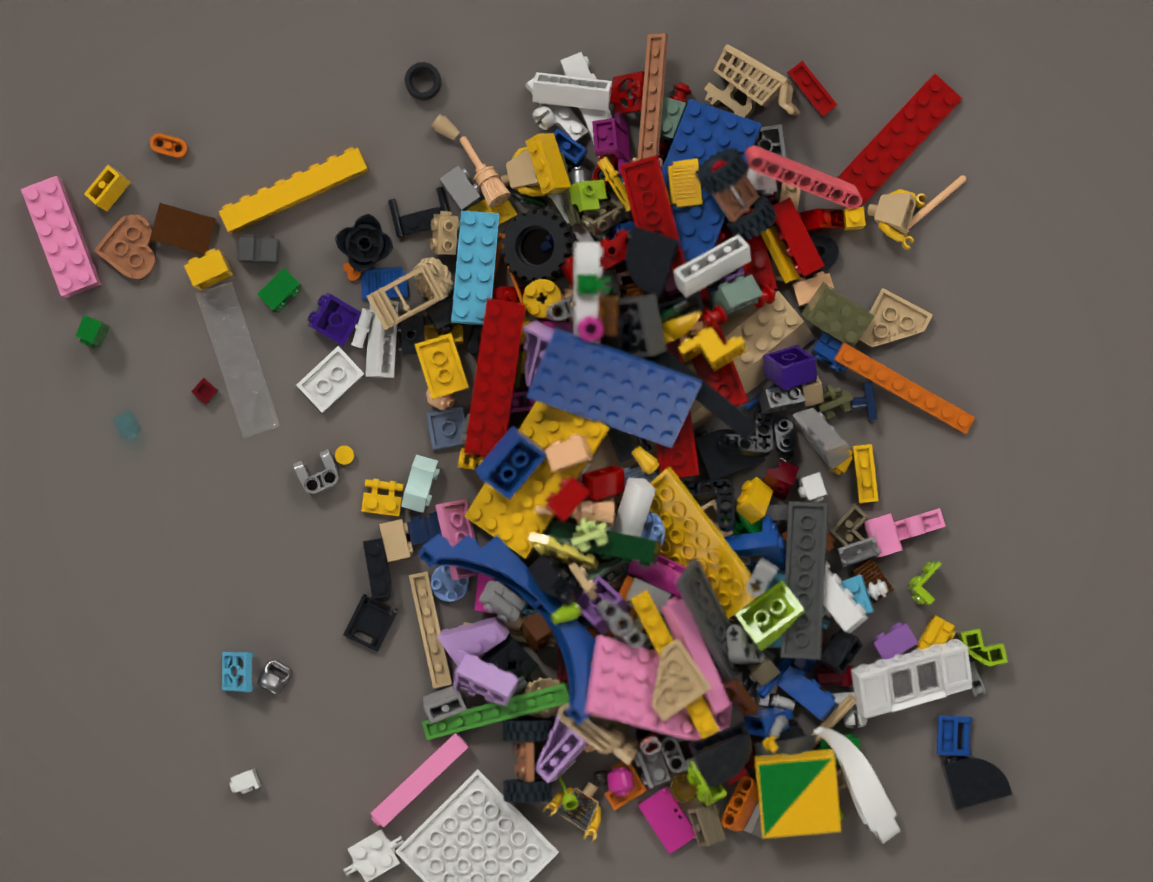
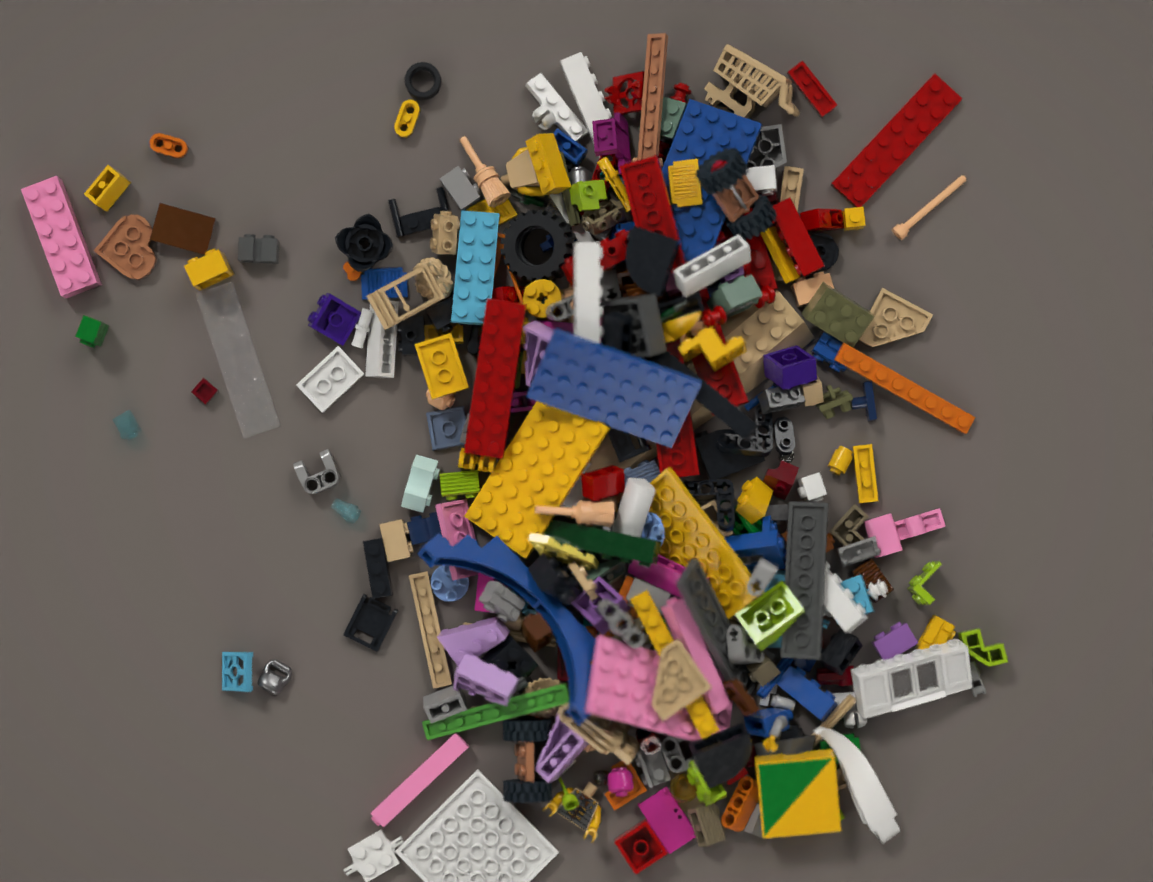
yellow brick [219,147,369,234] -> none
white brick [229,768,261,794] -> none
green brick [257,268,302,312] -> none
yellow tile [335,445,355,465] -> none
yellow plate [361,478,404,516] -> none
tan cone [431,114,460,140] -> none
blue brick [475,426,547,499] -> none
white brick [532,72,612,111] -> none
light nougat brick [545,434,593,473] -> none
red brick [545,476,590,522] -> none
lime cone [551,601,581,625] -> none
yellowish green hips [571,517,608,552] -> none
green plate [577,274,611,295] -> none
dark pink head [577,316,603,342] -> none
clear orange tile [598,296,619,336] -> none
yellow cone [631,446,659,475] -> none
coral beam [745,146,862,209] -> none
light grey wedge [792,408,850,470] -> none
tan torso [868,189,926,250] -> none
blue plate [936,715,973,756] -> none
black brick [941,756,1012,810] -> none
none -> clear light blue cone [331,498,361,523]
none -> yellow plate [394,100,420,138]
none -> lime brick [439,470,480,500]
none -> red brick [614,818,668,875]

